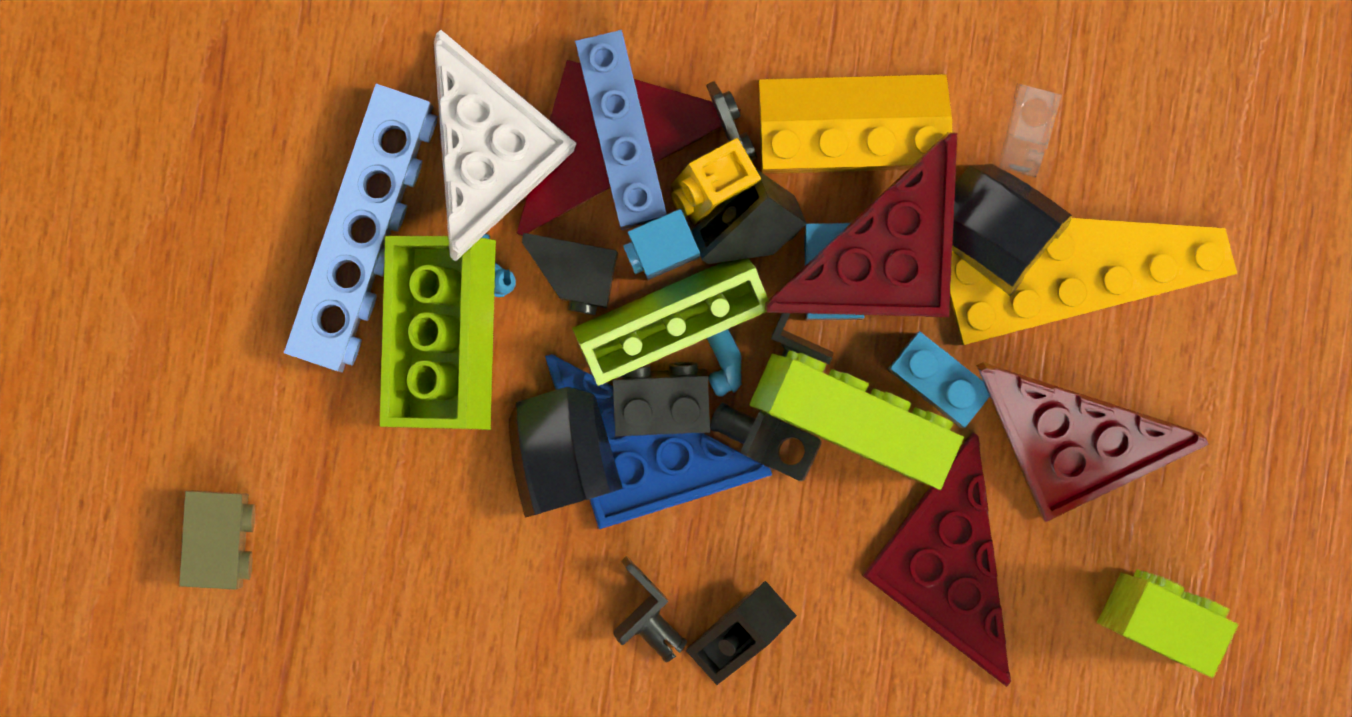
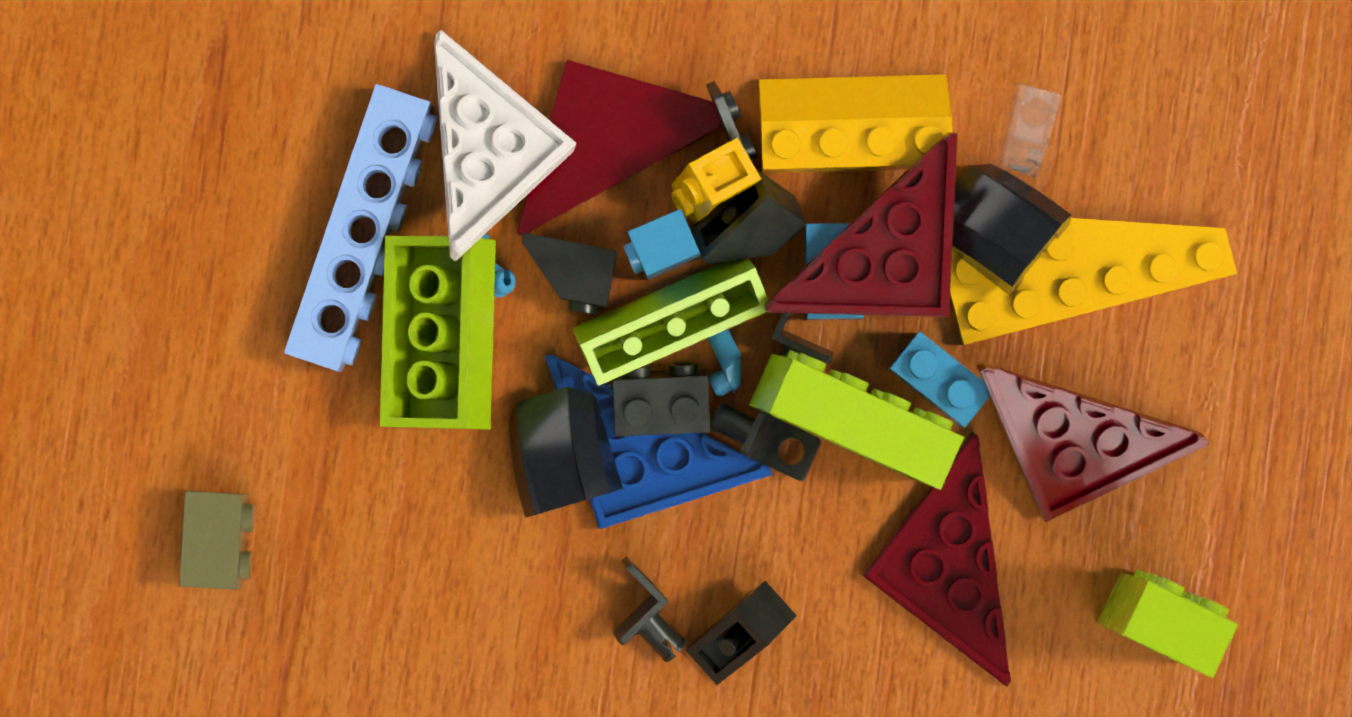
medium blue brick [575,30,667,230] -> none

